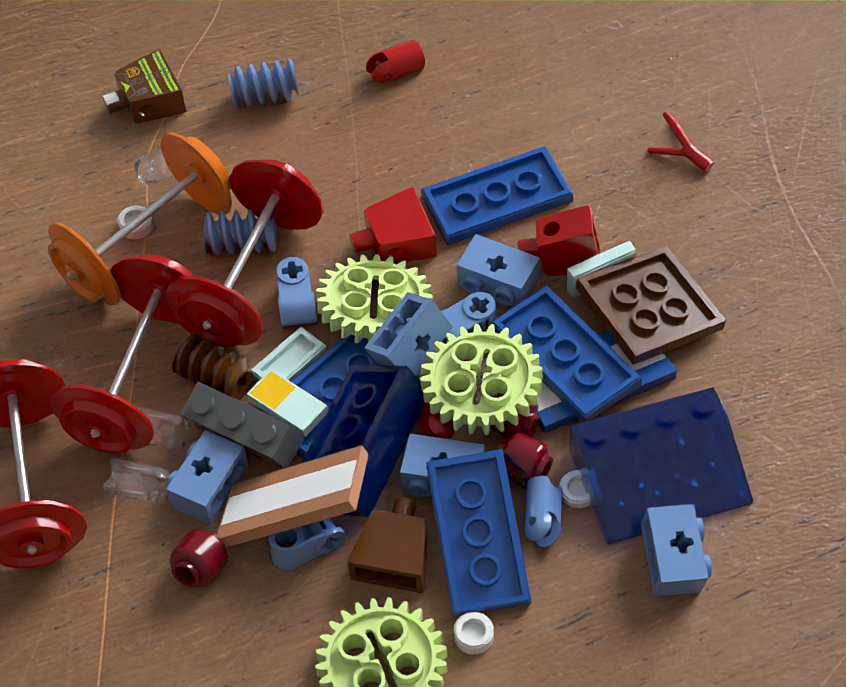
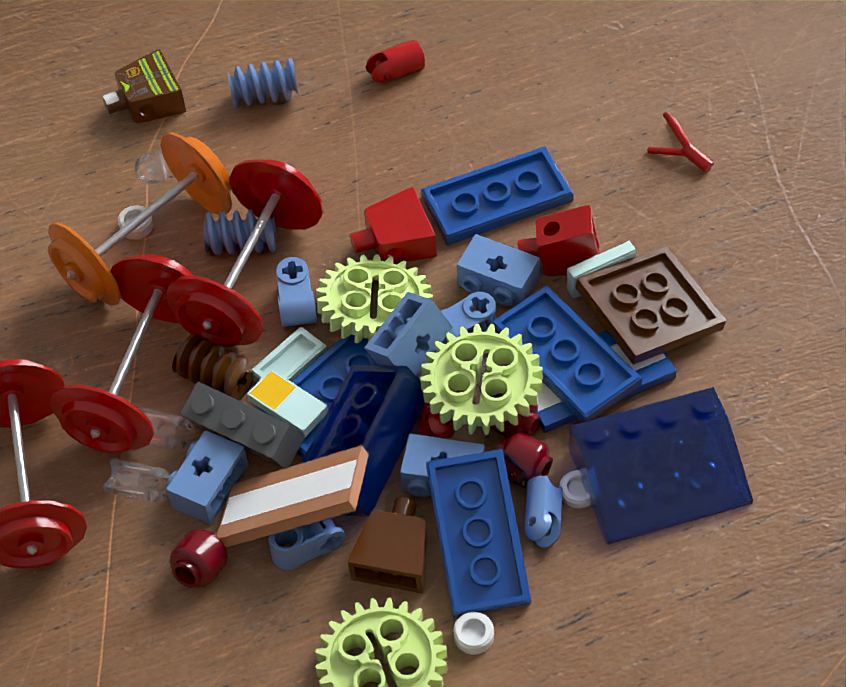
medium blue brick [640,504,712,597] -> none

